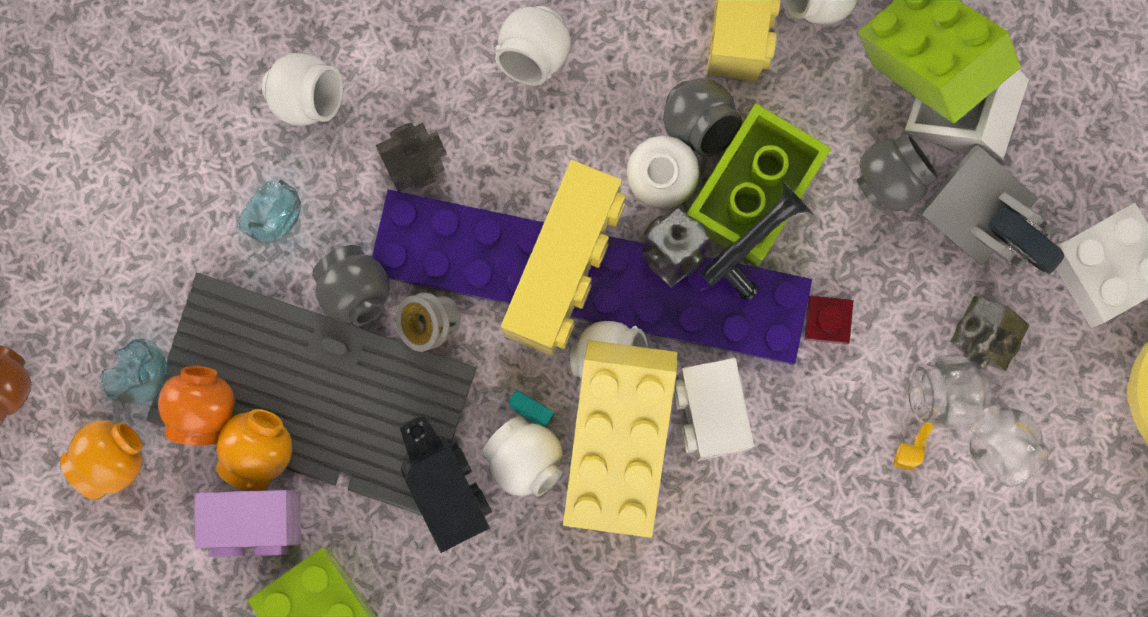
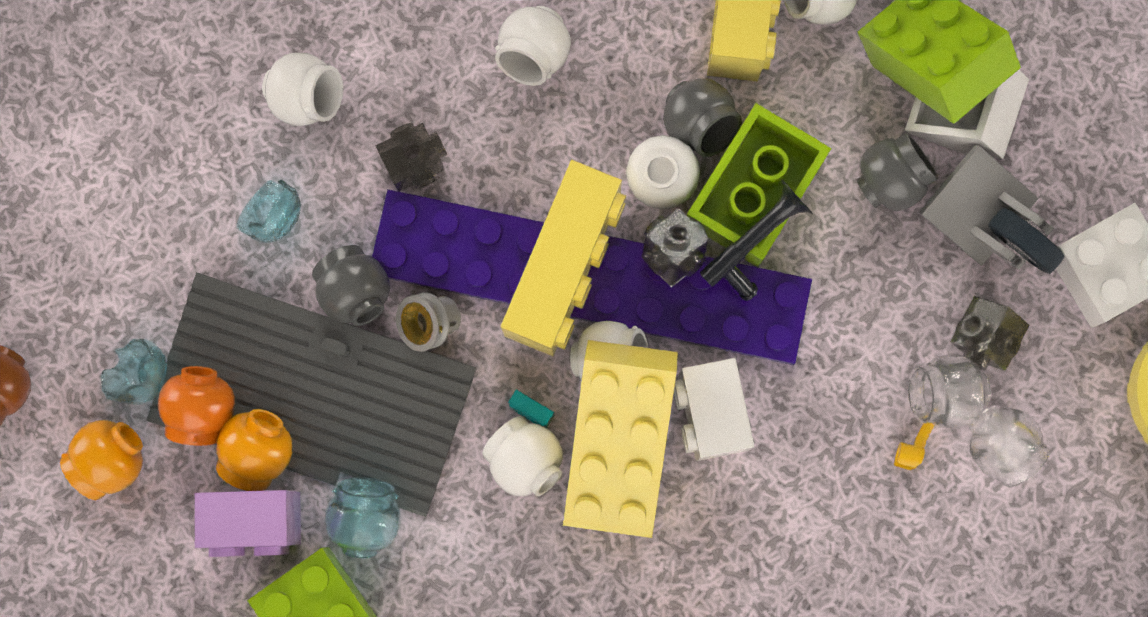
black hinge [399,414,492,553] -> none
dark red plate [804,295,854,345] -> none
none -> clear light blue piece [325,478,401,558]

